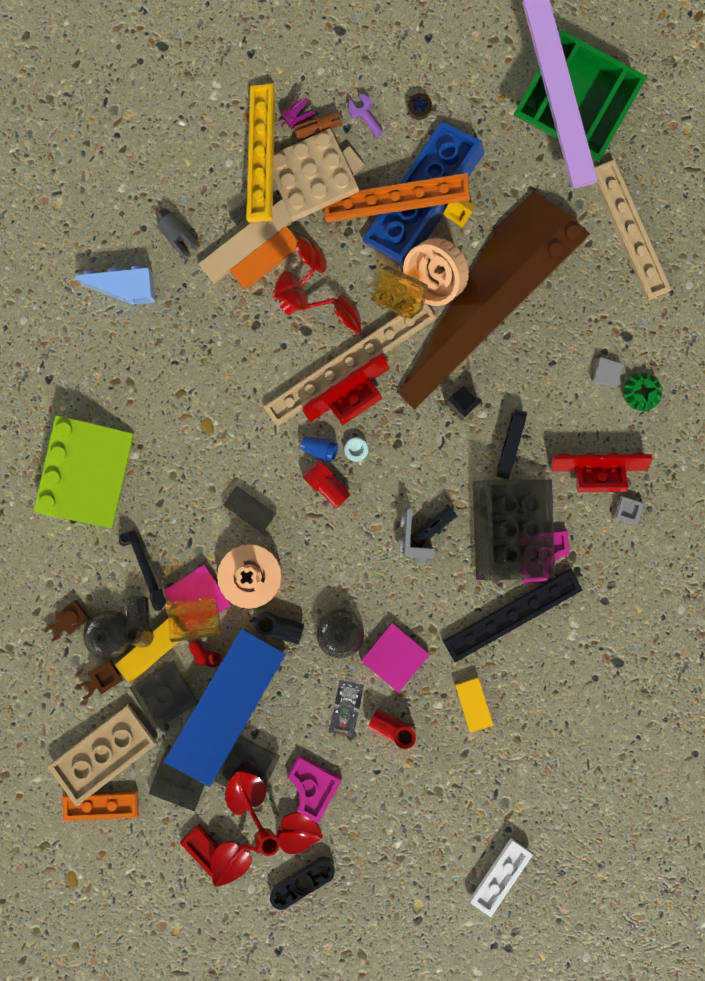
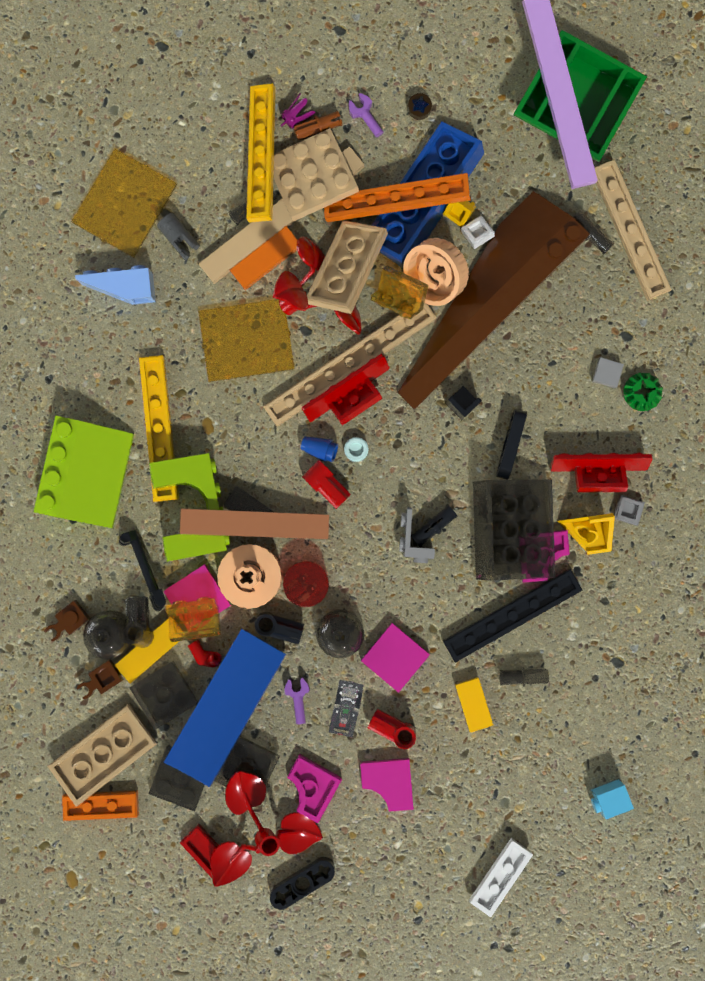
none -> clear yellow piece [71,148,177,258]
none -> yellow tile [139,355,179,502]
none -> lime arch [149,453,230,562]
none -> nougat tile [179,509,329,539]
none -> clear yellow piece [198,299,295,382]
none -> clear red head [283,561,329,607]
none -> medium lavender bar [284,677,310,724]
none -> tan tile [307,220,388,314]
none -> dark pink tile [360,758,414,812]
none -> white tile [461,215,495,249]
none -> clear smoke axle [499,667,549,687]
none -> yellow slope [557,513,615,555]
none -> clear smoke pin [573,210,615,255]
none -> medium azure brick [591,779,634,819]

